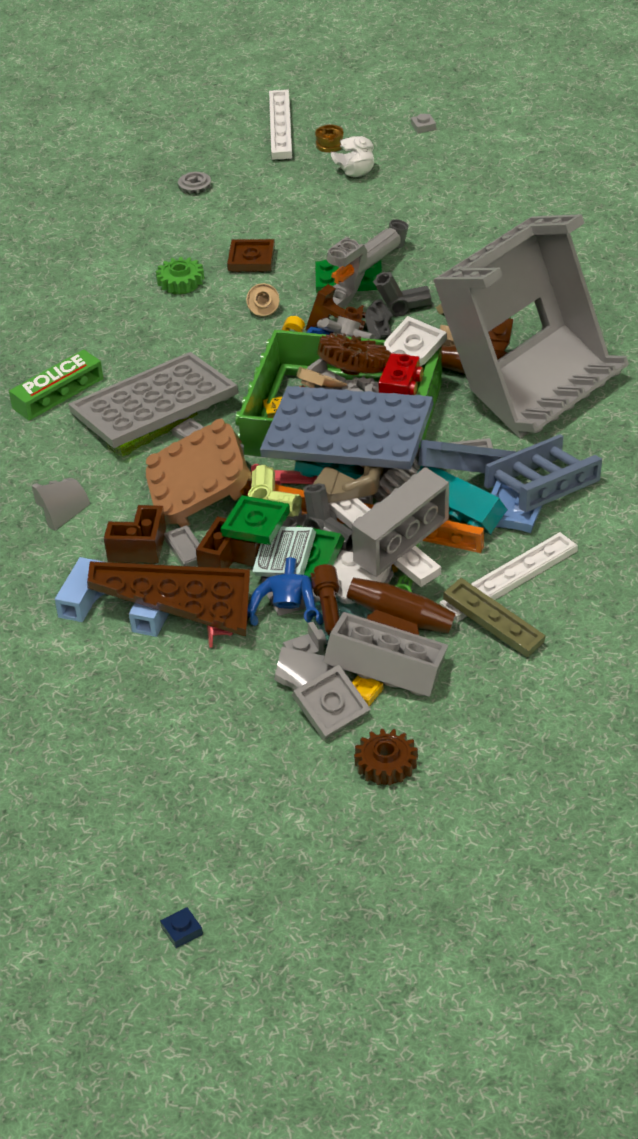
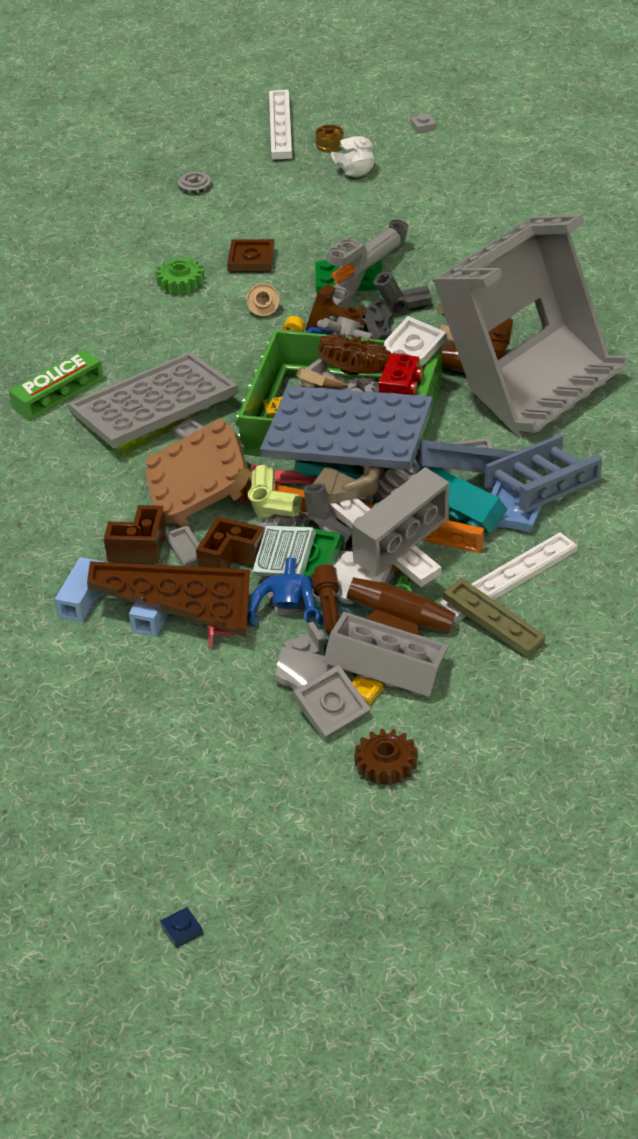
light grey slope [32,478,90,530] -> none
green plate [221,495,291,545] -> none

